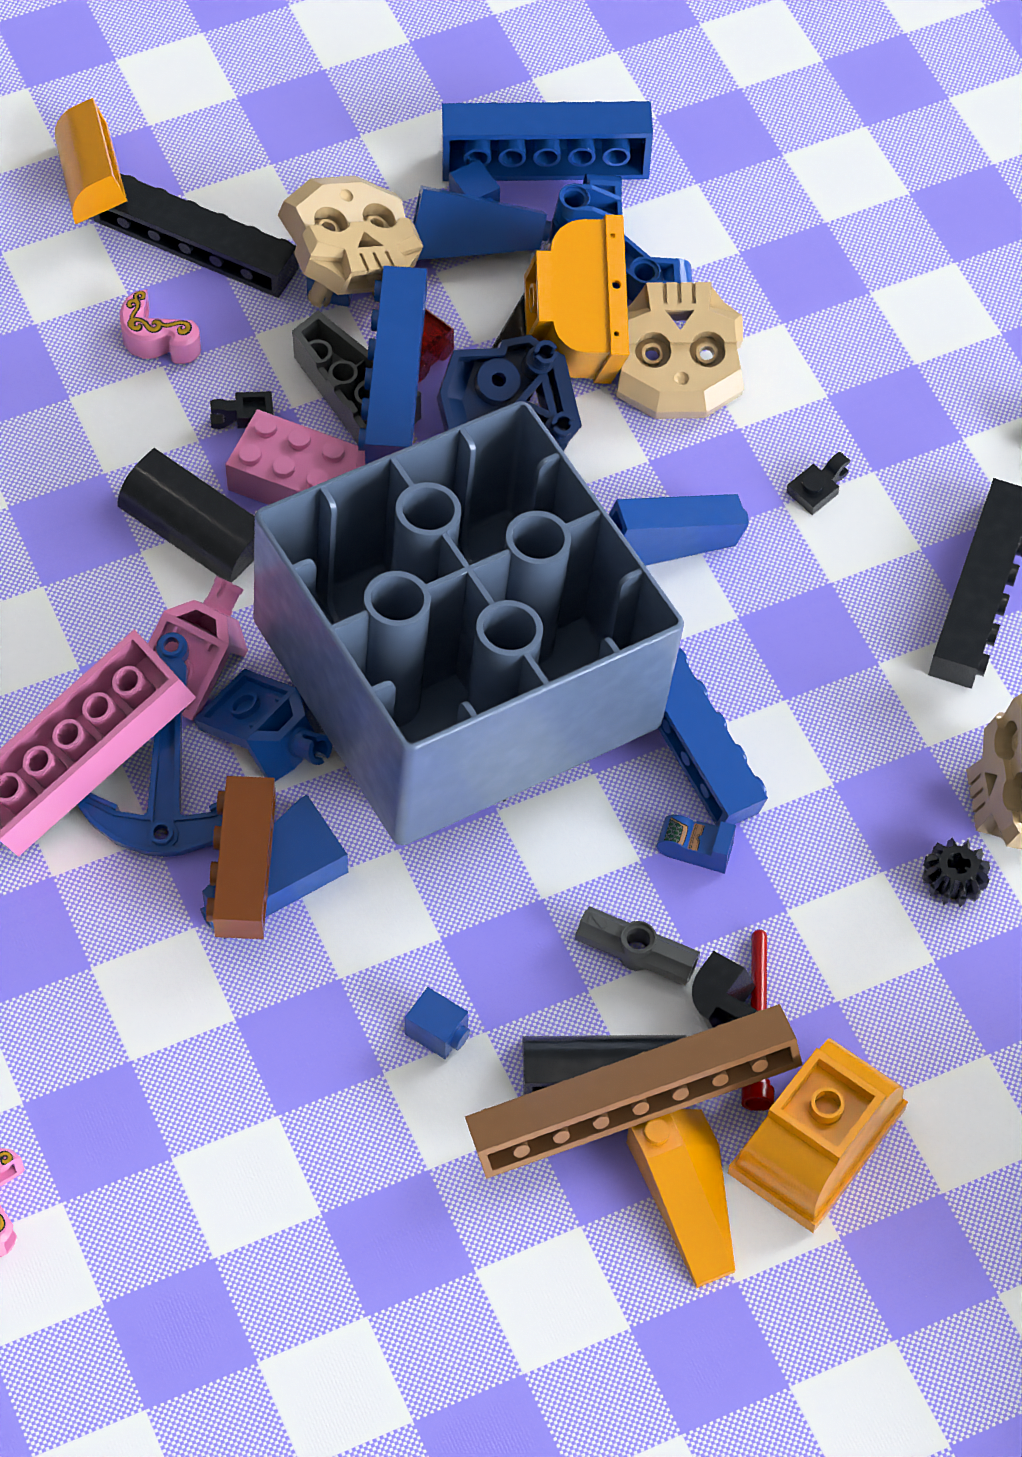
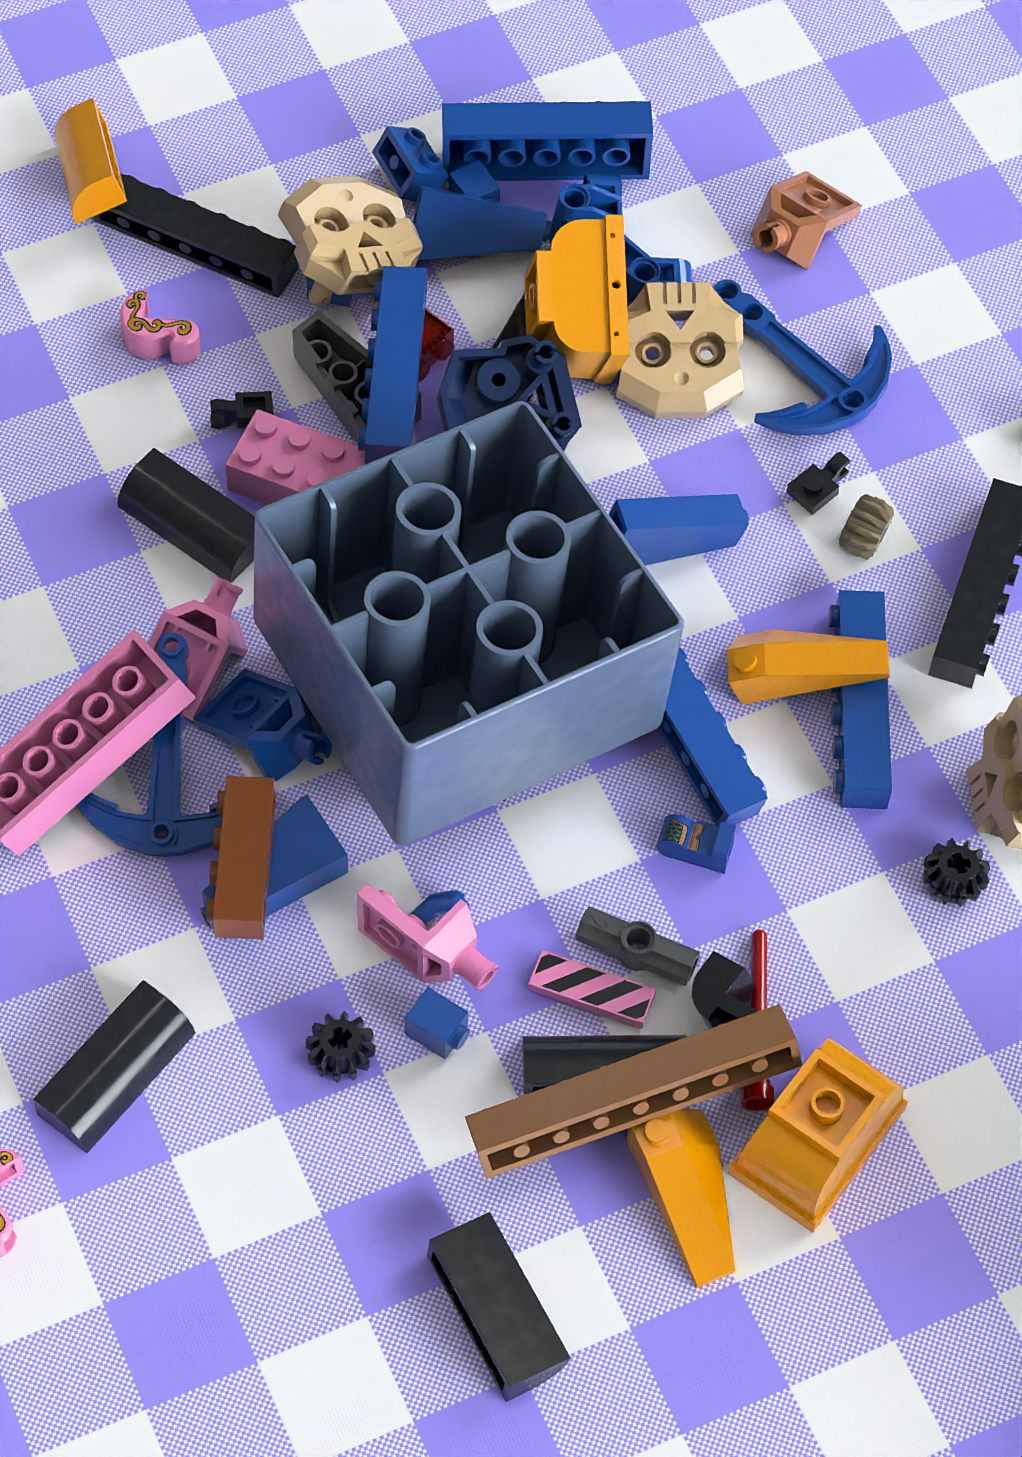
none -> black brick [33,980,196,1153]
none -> black gear [306,1010,376,1083]
none -> bright pink plate [357,883,498,991]
none -> blue brick [372,126,450,202]
none -> blue arm [408,890,470,925]
none -> black brick [427,1212,571,1402]
none -> bright pink tile [528,950,656,1029]
none -> blue piece [713,279,892,435]
none -> light orange wedge [727,629,890,704]
none -> nougat plate [750,171,862,269]
none -> blue brick [829,590,892,809]
none -> dark tan gear [839,494,894,560]

